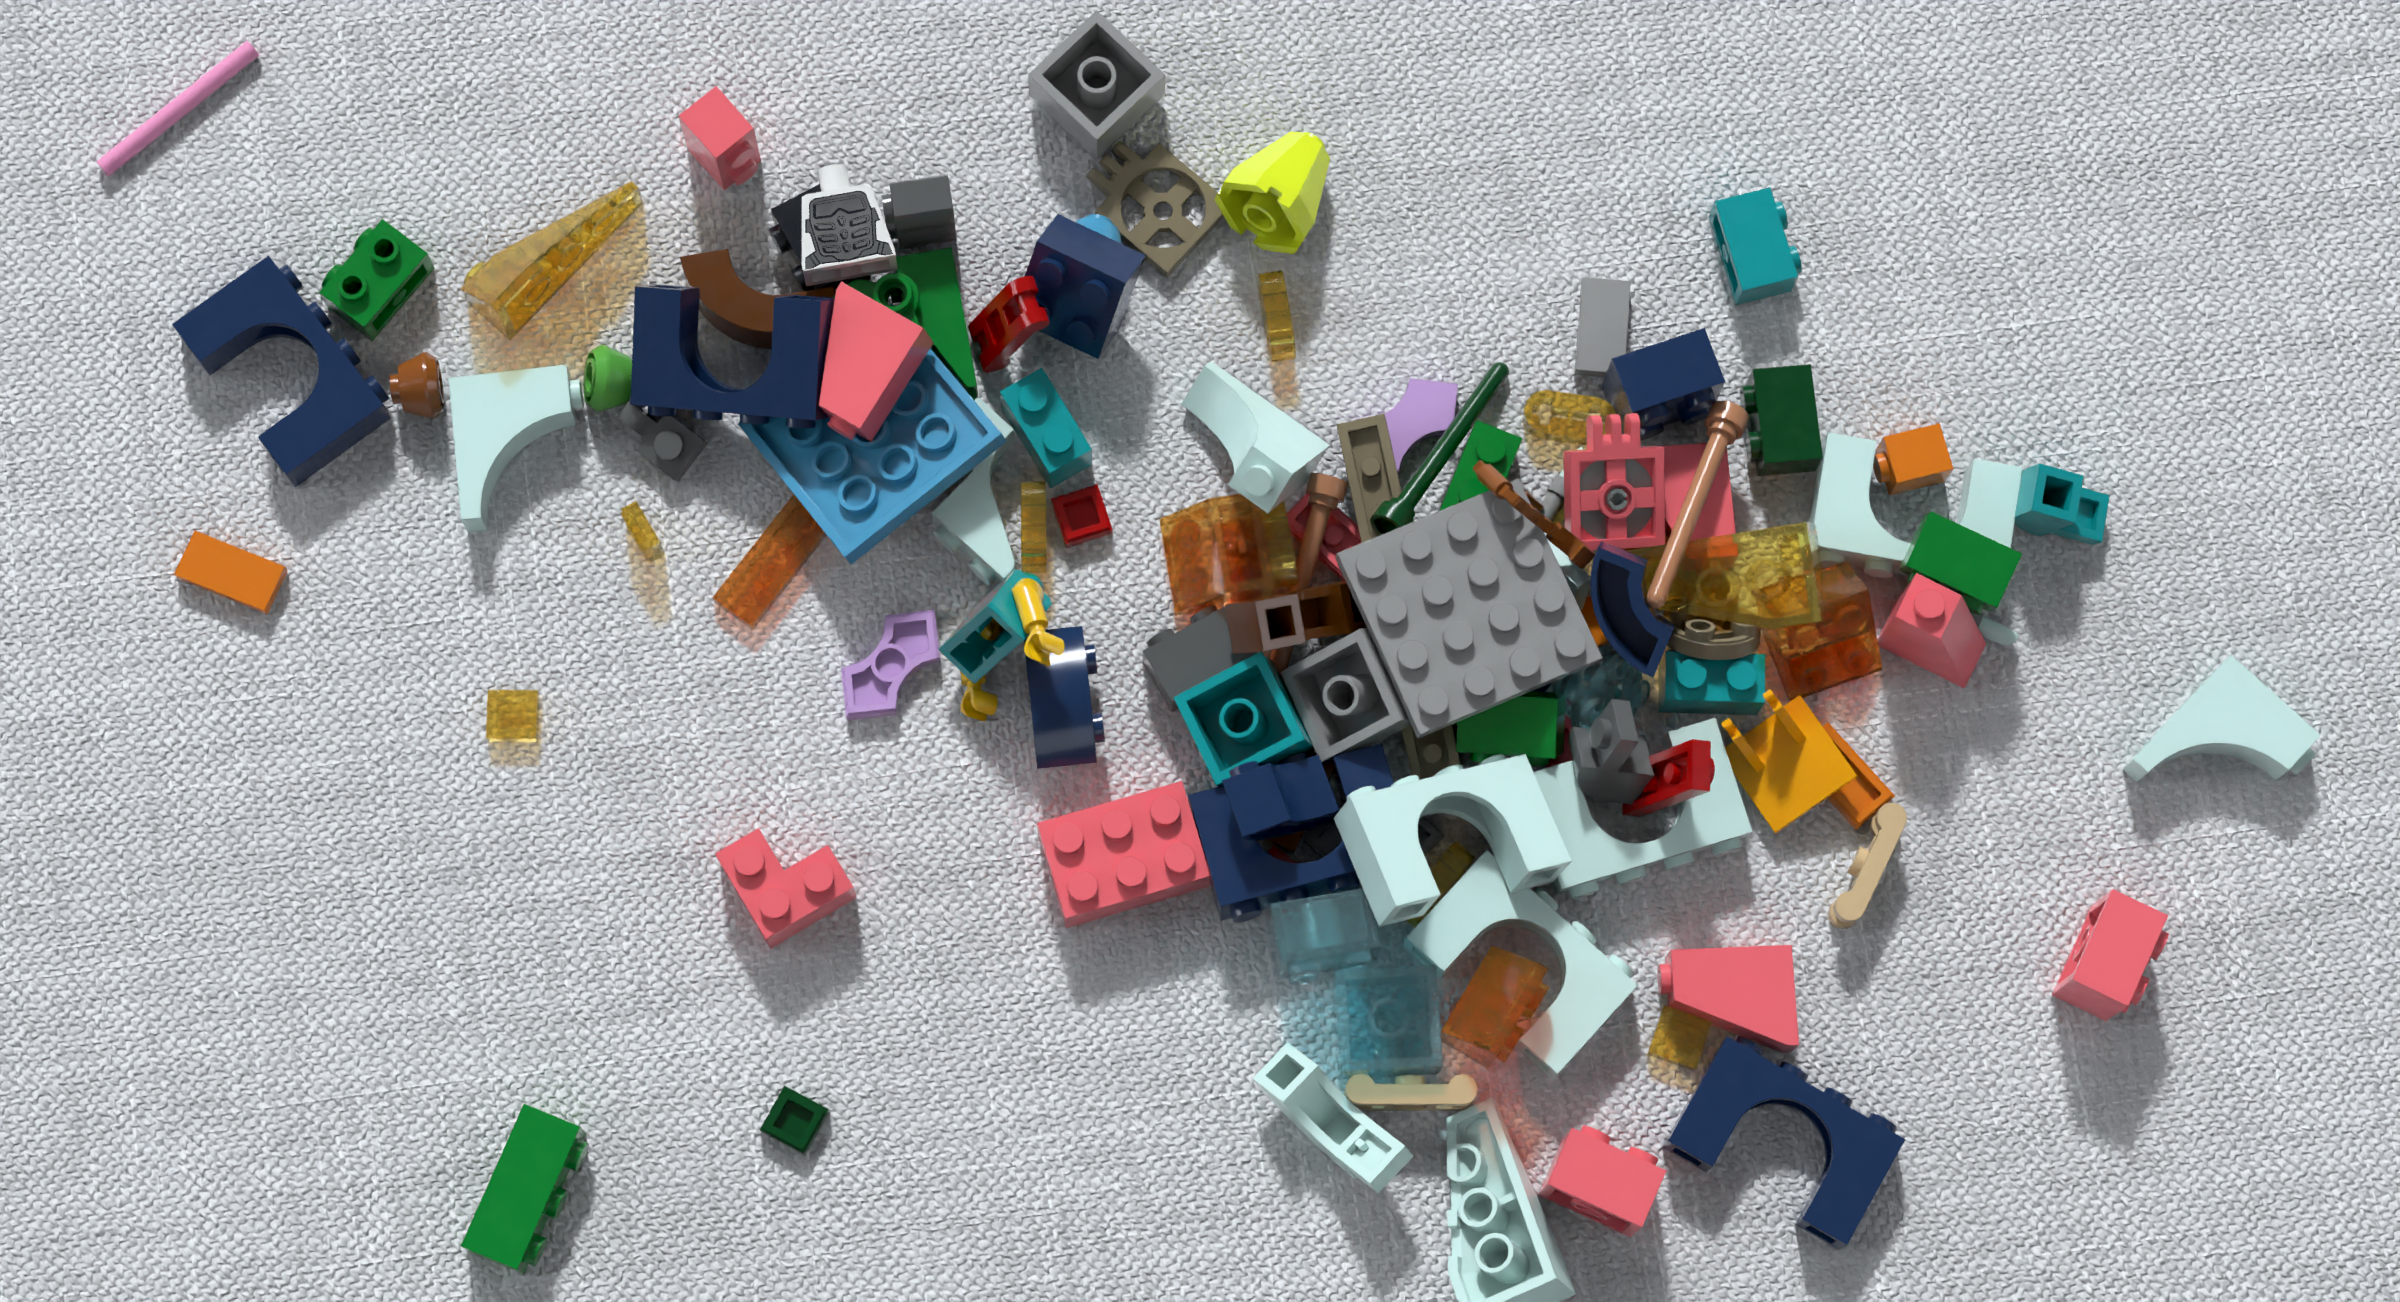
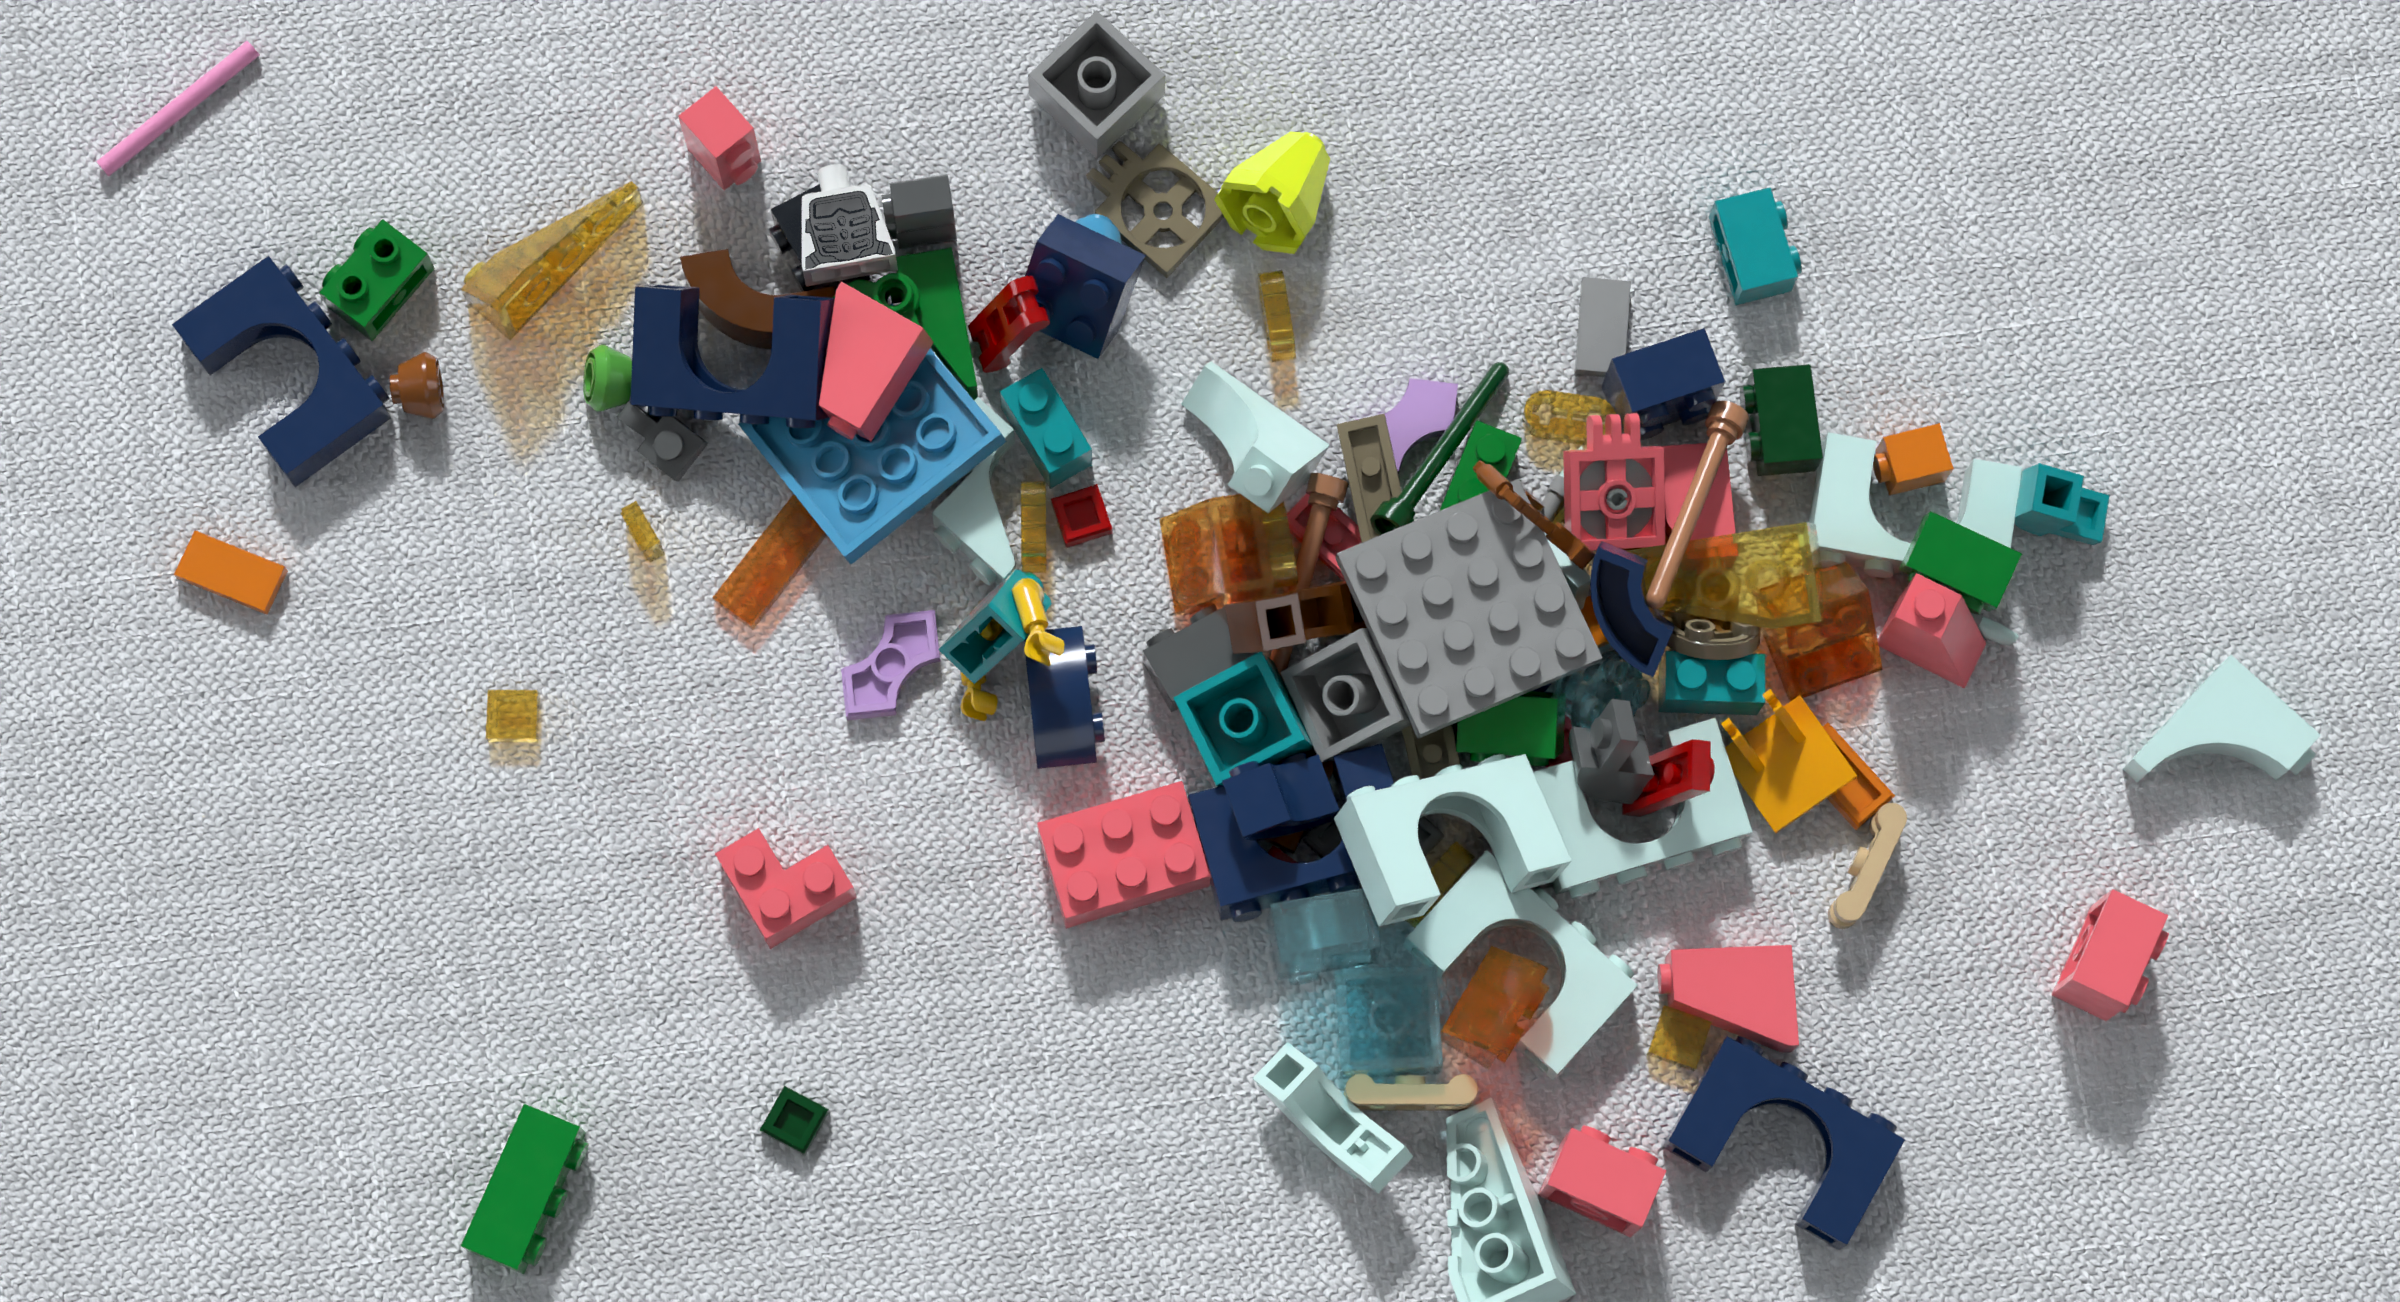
light aqua arch [448,364,584,532] -> none

